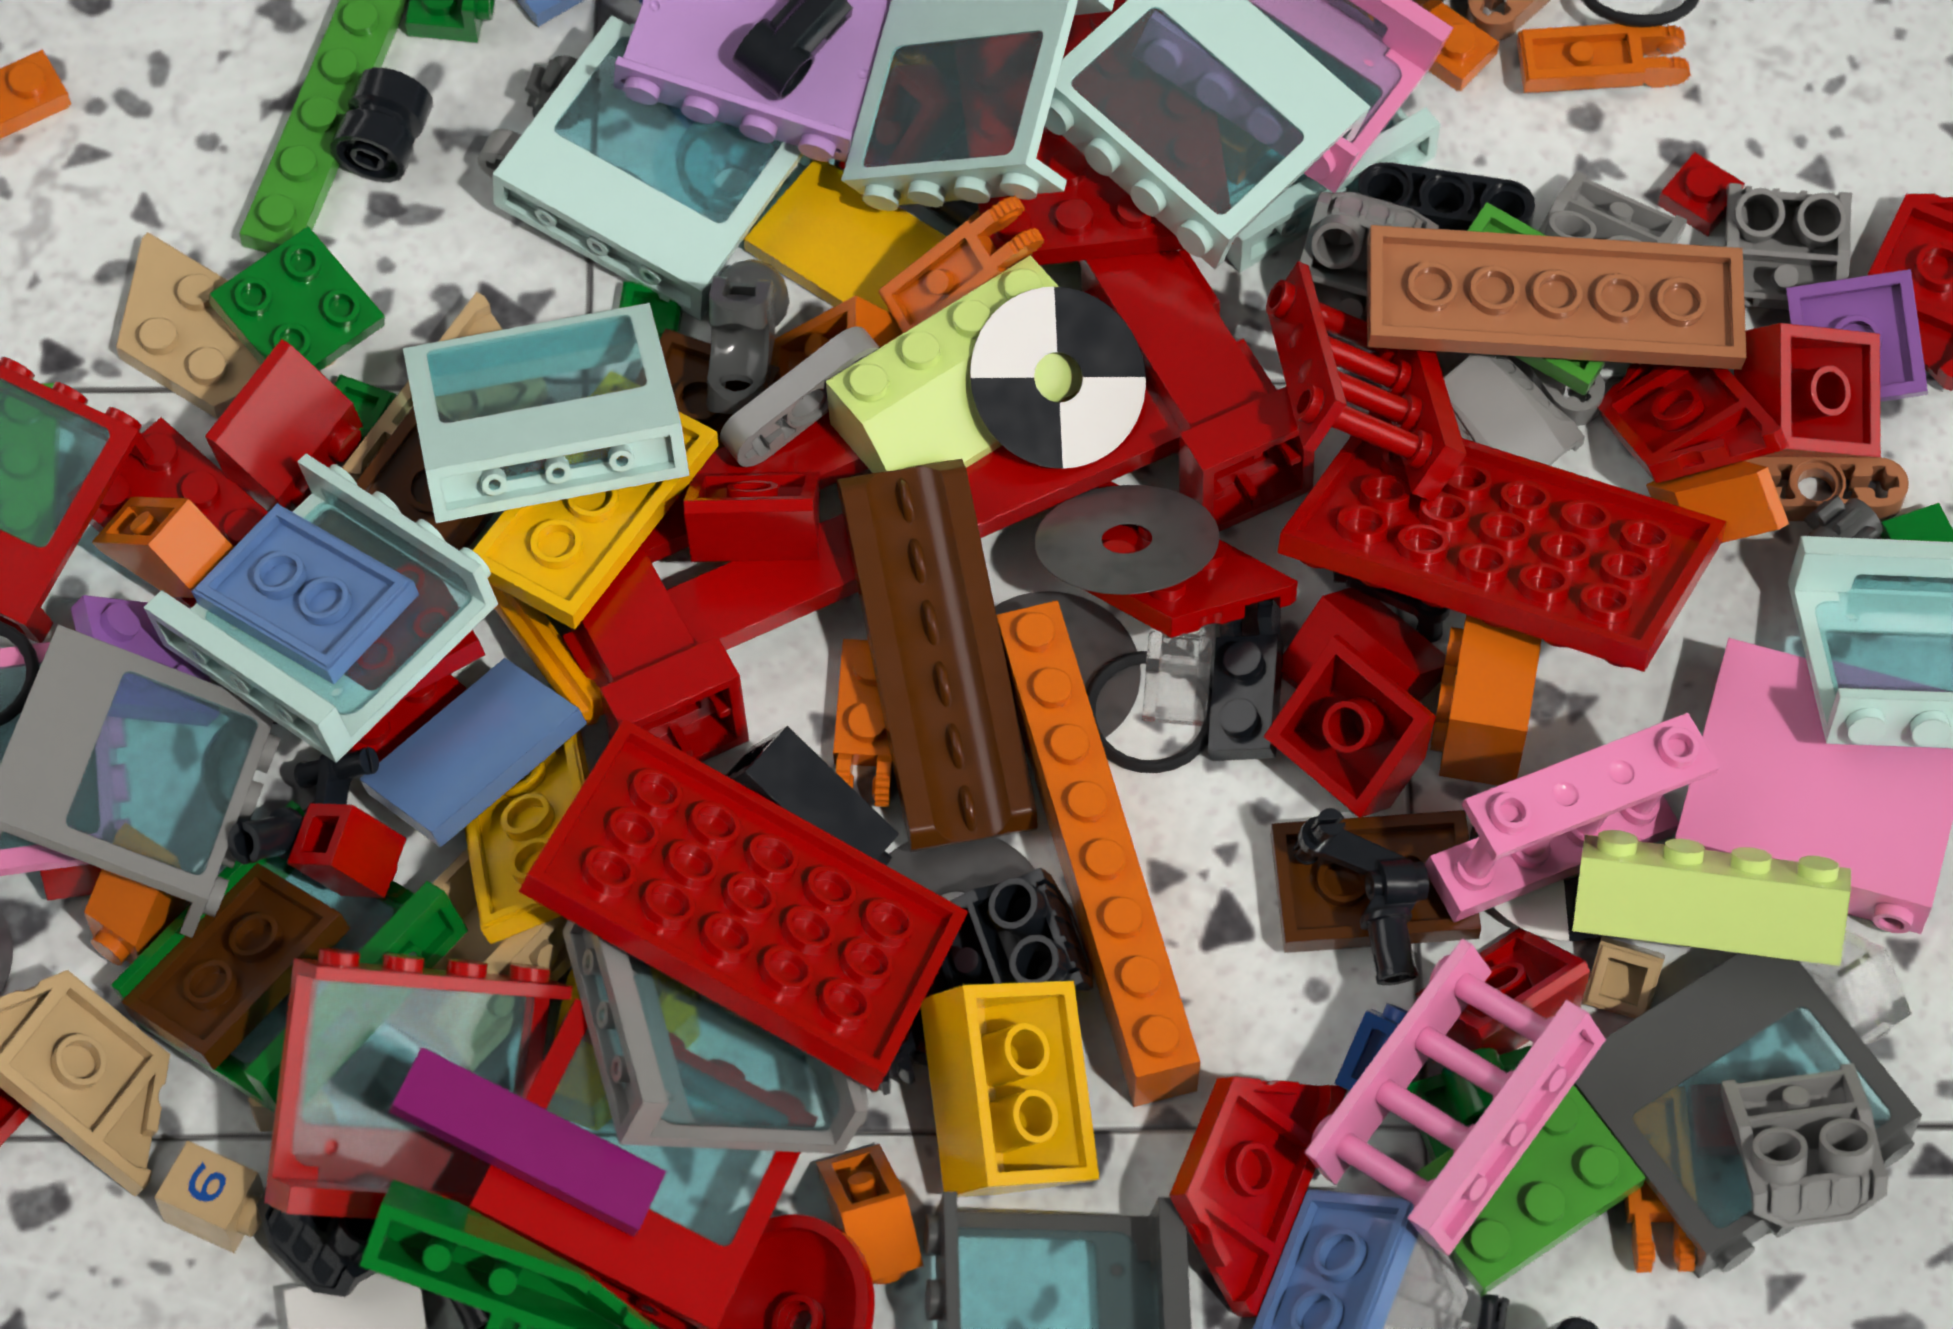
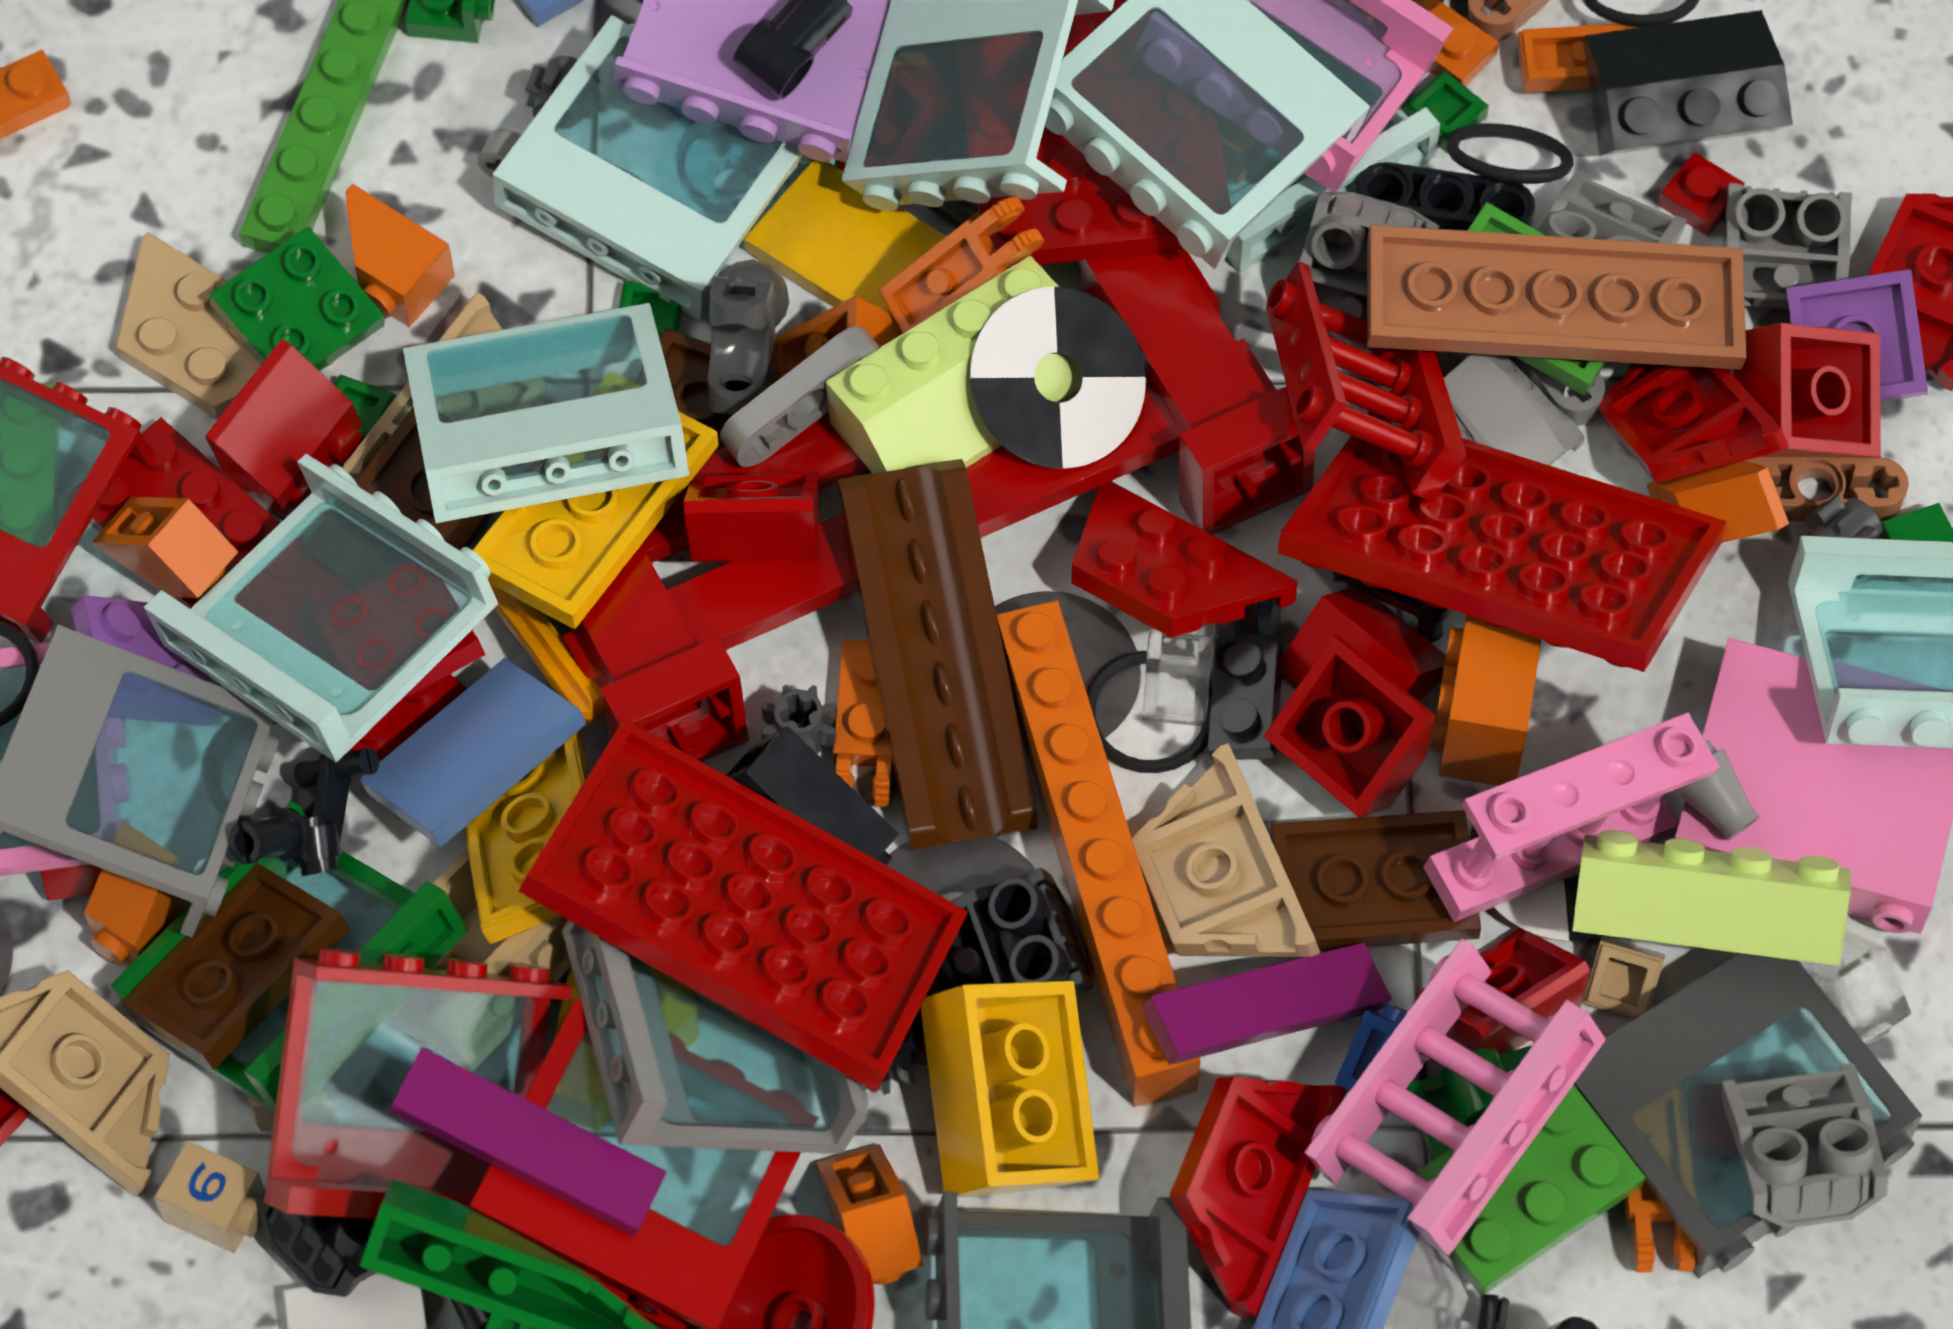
medium blue tile [191,504,419,684] -> none
red brick [287,803,407,898] -> none
black wheel [330,67,433,183] -> none
flat silver sticker [1034,485,1219,594] -> none
black pin [1293,808,1429,985] -> none
none -> orange slope [345,184,455,328]
none -> dark grey gear [761,685,838,754]
none -> tan wing [1132,743,1321,957]
none -> magenta tile [1141,942,1392,1065]
none -> green tile [1403,70,1489,153]
none -> black tyre [1446,123,1574,184]
none -> black slope [1583,10,1793,156]
none -> light grey cone [1674,740,1759,840]

